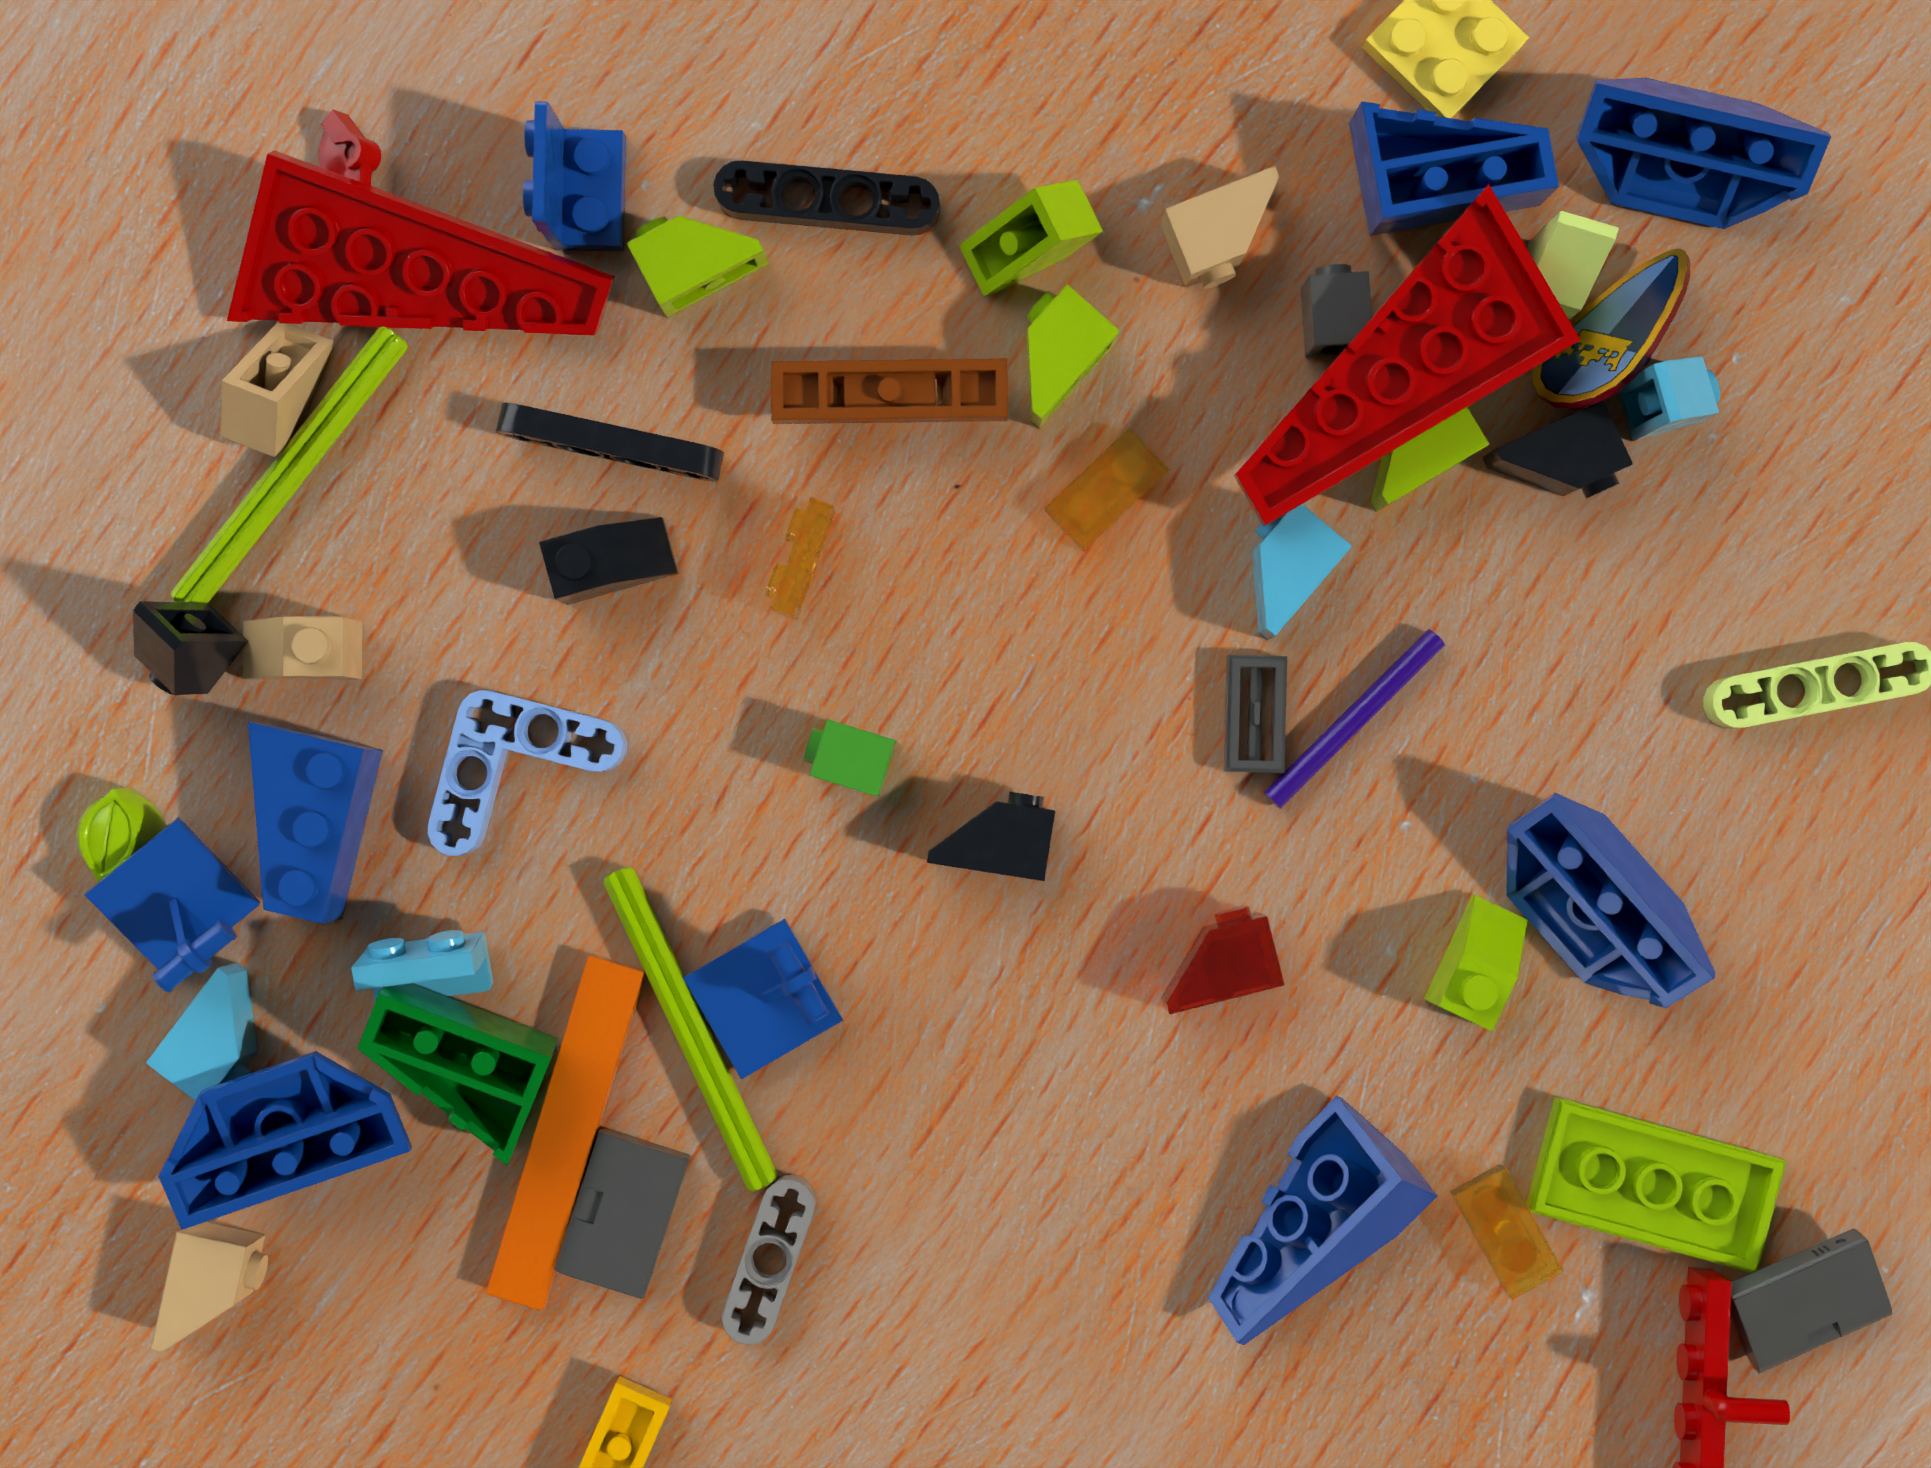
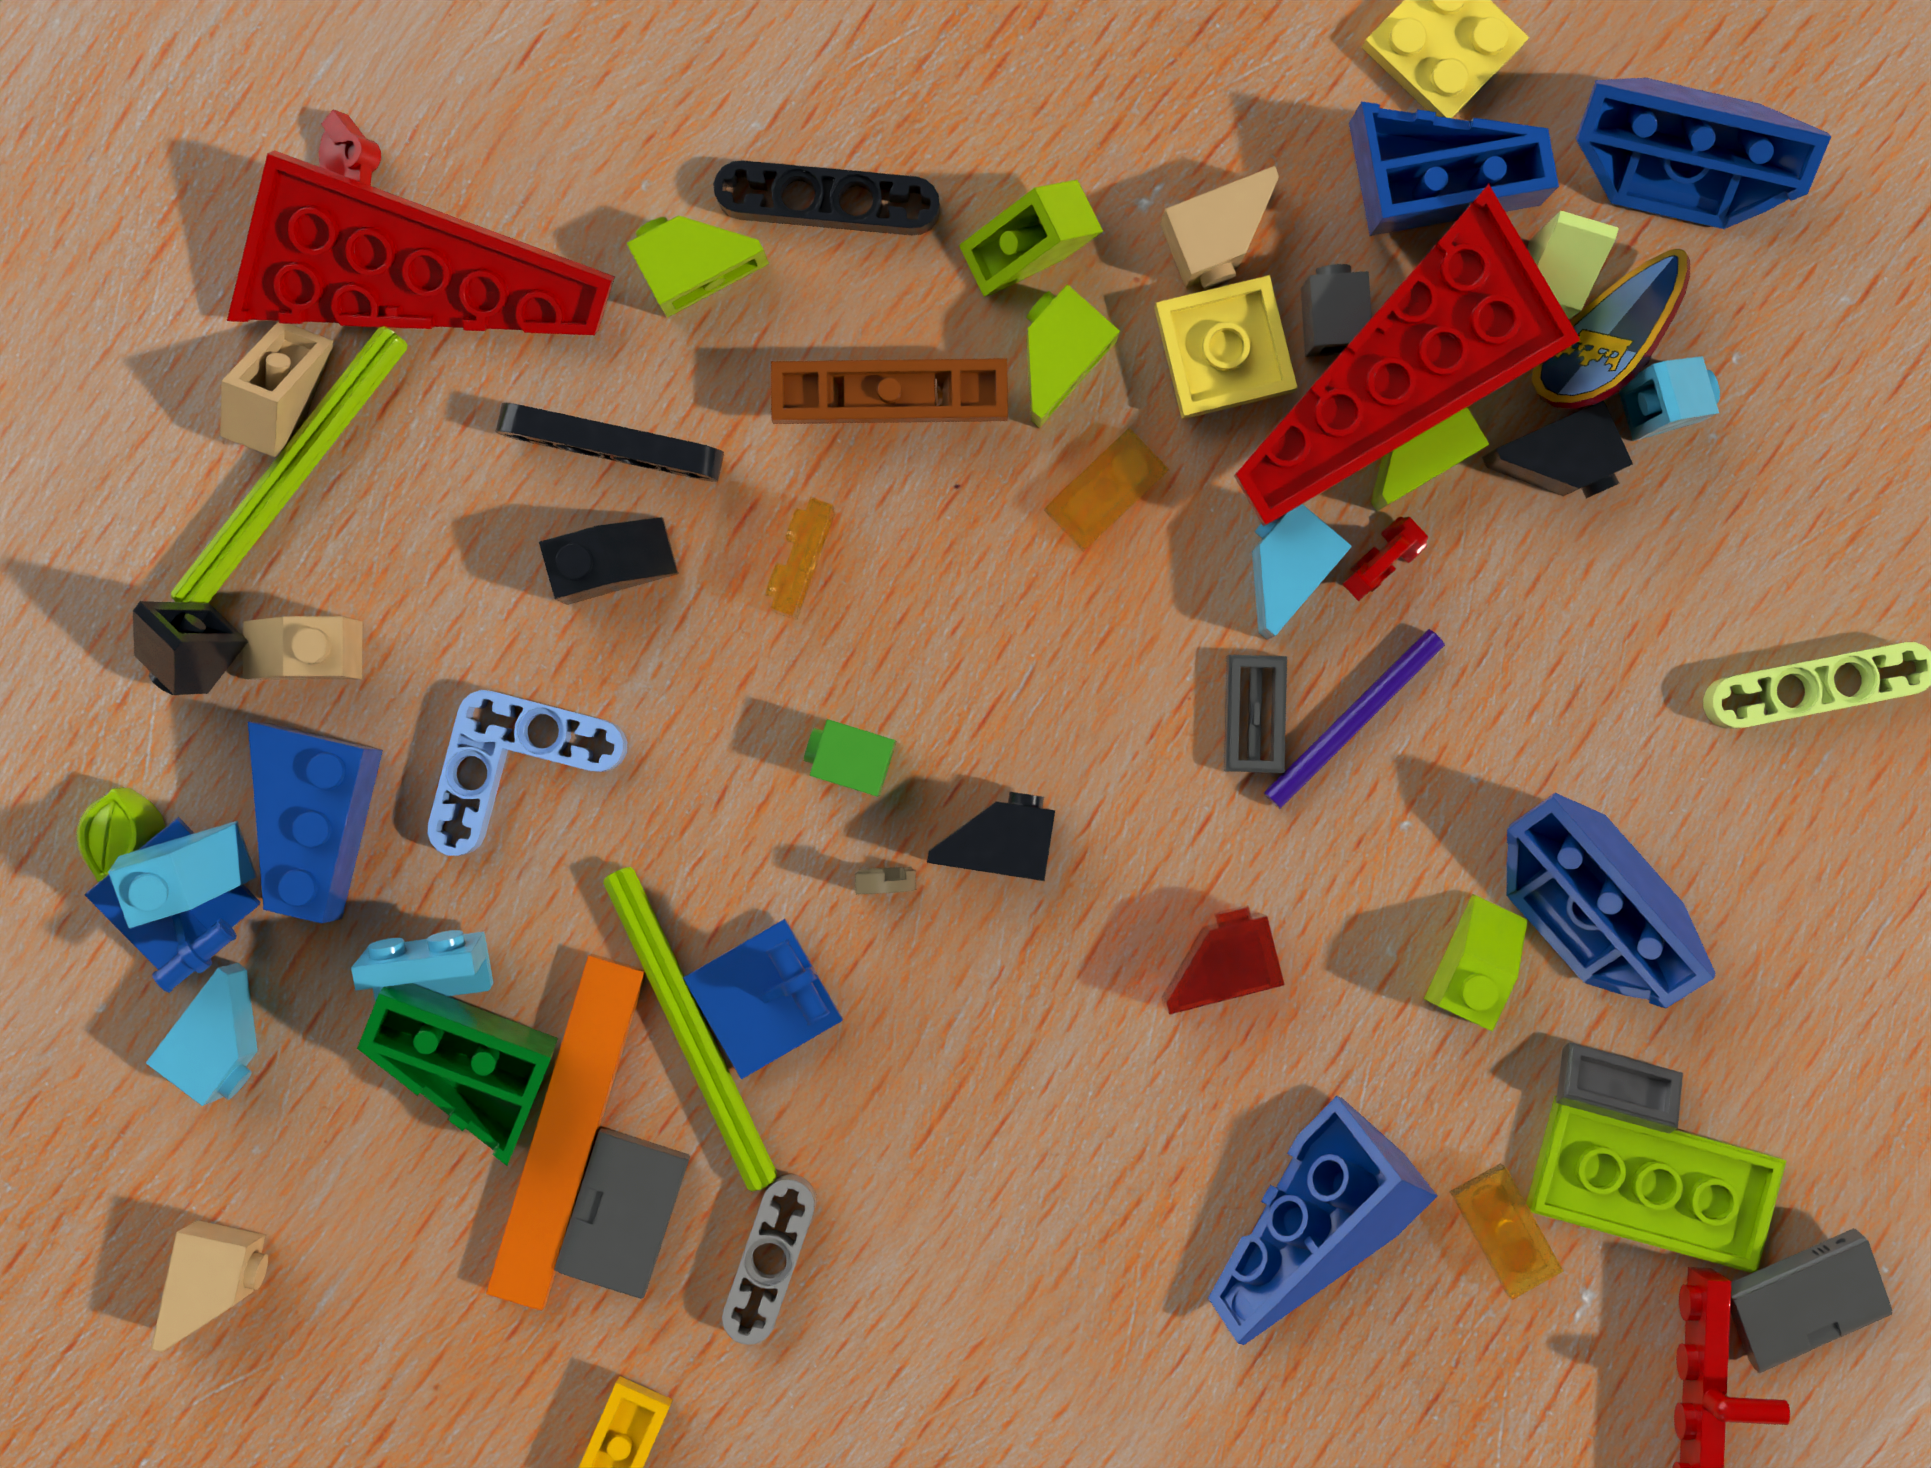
blue wedge [158,1051,412,1230] -> none
blue bracket [523,101,626,251] -> none
none -> medium azure slope [108,821,256,928]
none -> dark tan tile [855,867,916,895]
none -> light yellow plate [1154,275,1298,419]
none -> red piece [1343,517,1428,601]
none -> flat silver tile [1556,1042,1683,1134]

